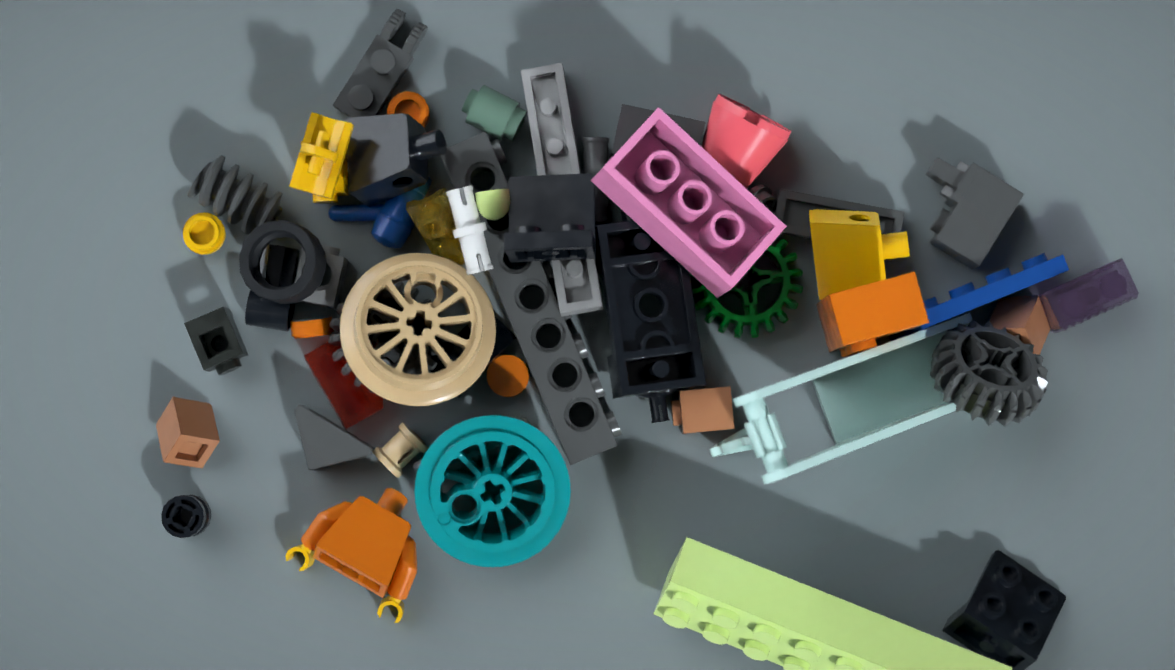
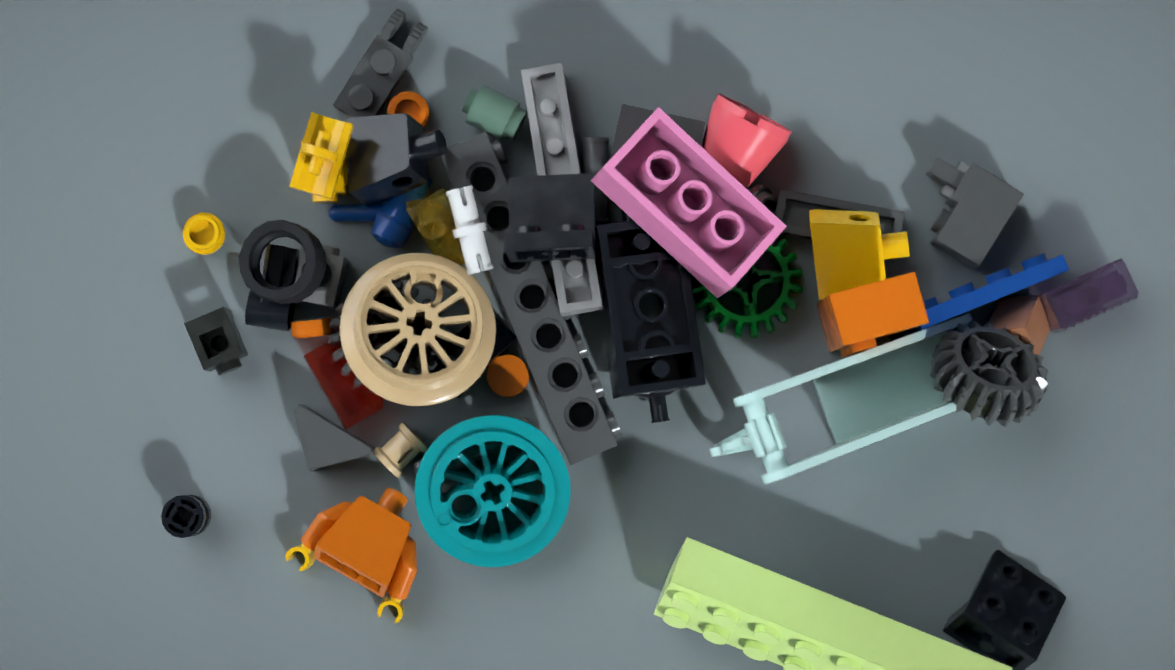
nougat panel [156,397,220,468] -> none
dark grey piece [188,155,282,234] -> none
yellowish green hinge [475,189,511,220] -> none
nougat brick [671,386,735,434] -> none

